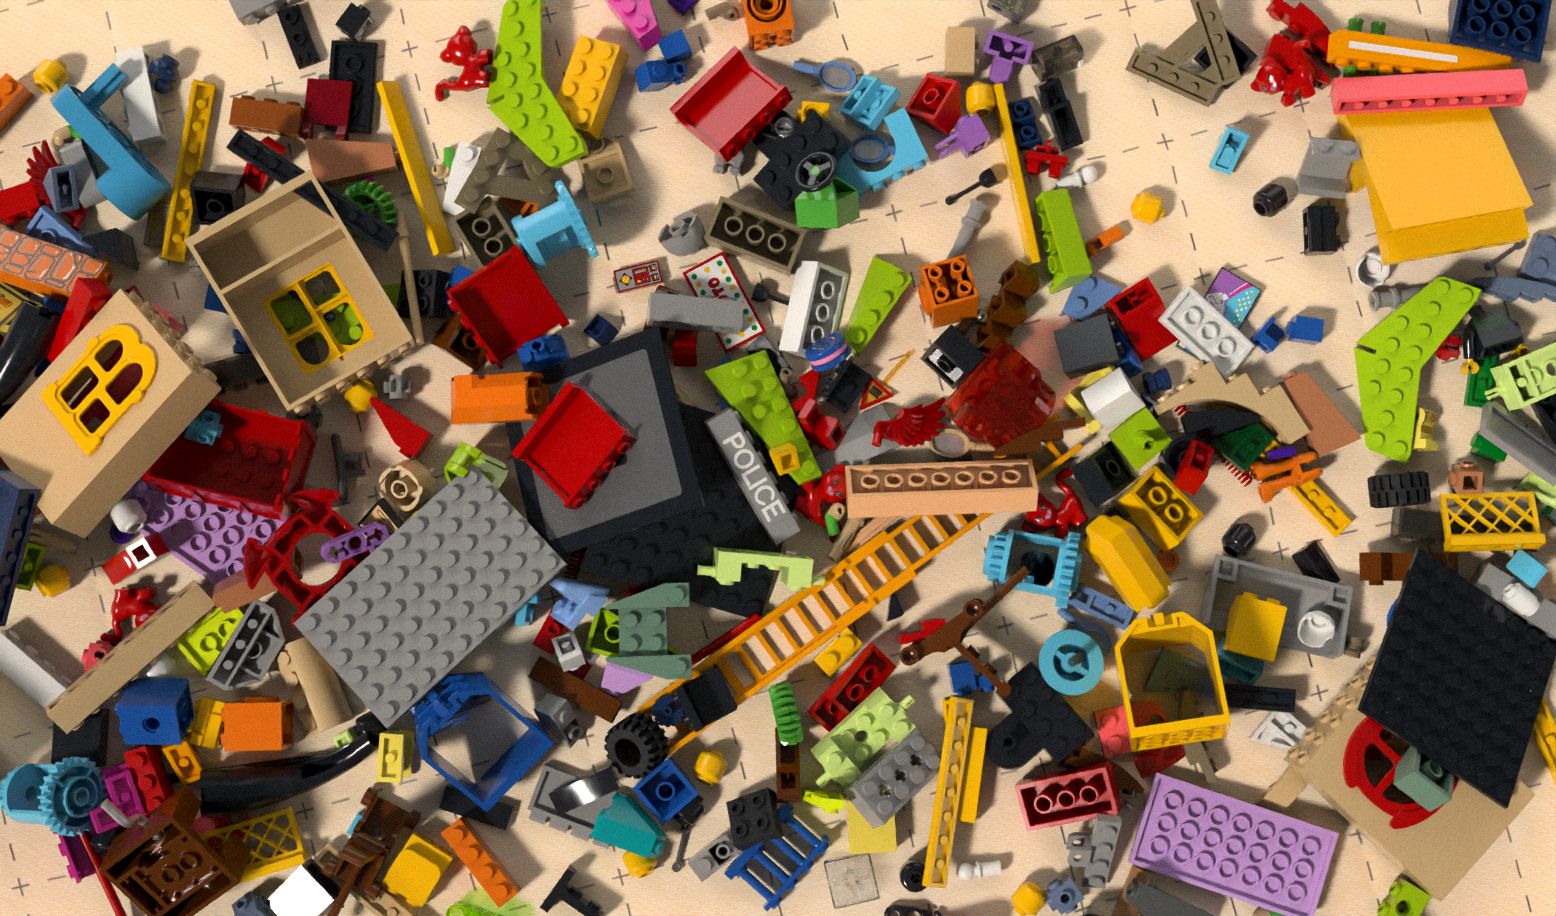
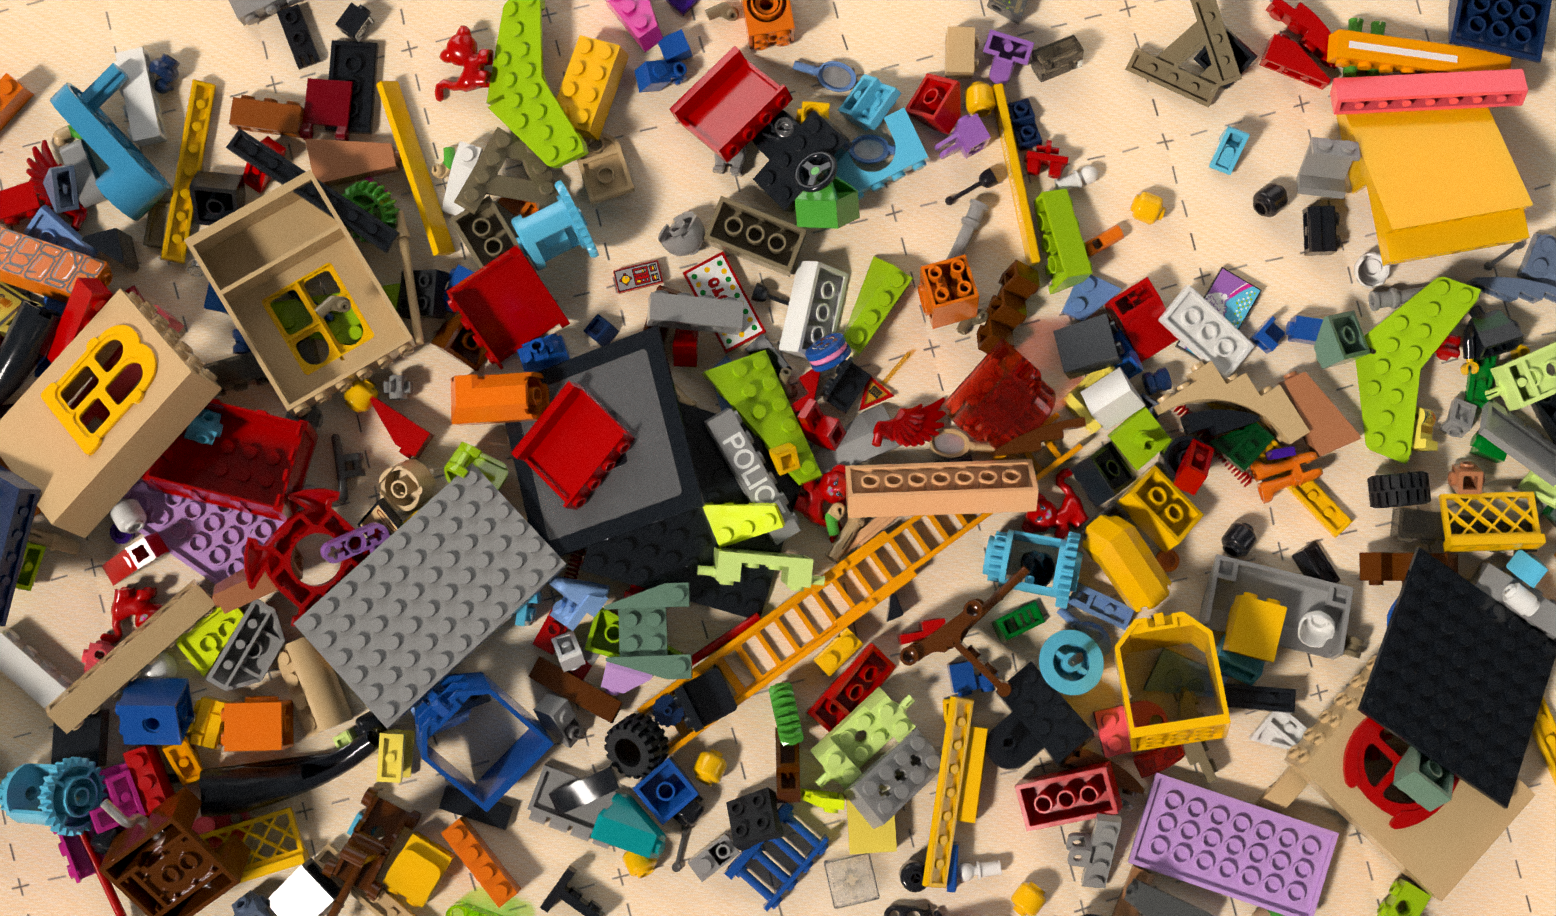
yellow head [33,59,69,94] -> none
yellow head [34,563,72,598] -> none
black slope [920,324,985,390] -> none
black slope [1034,77,1083,152] -> none
sand blue brick [1045,875,1085,915] -> none
red animal [1250,39,1319,107] -> none
none -> dark tan arm [314,295,351,318]
none -> neon yellow wing [703,503,785,548]
none -> blue tile [947,841,958,893]
none -> green slope [991,601,1046,643]
none -> sand green slope [1314,310,1371,369]
none -> light grey bracket [1440,397,1477,438]

